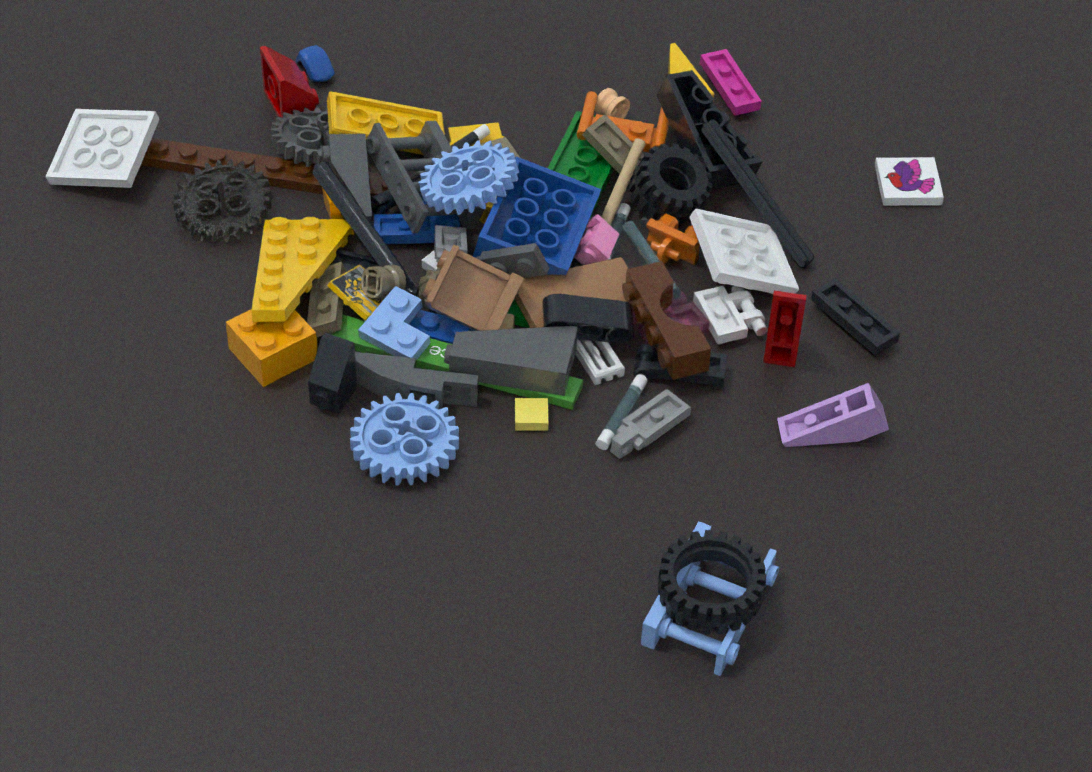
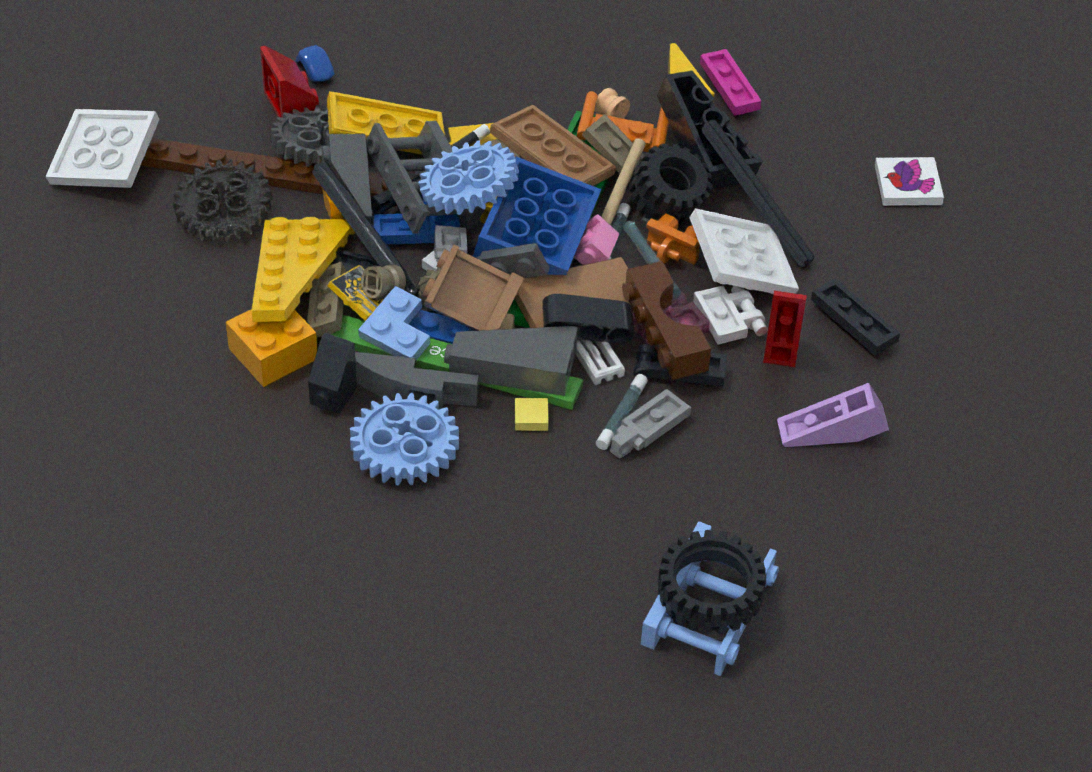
none -> medium nougat tile [490,105,616,186]

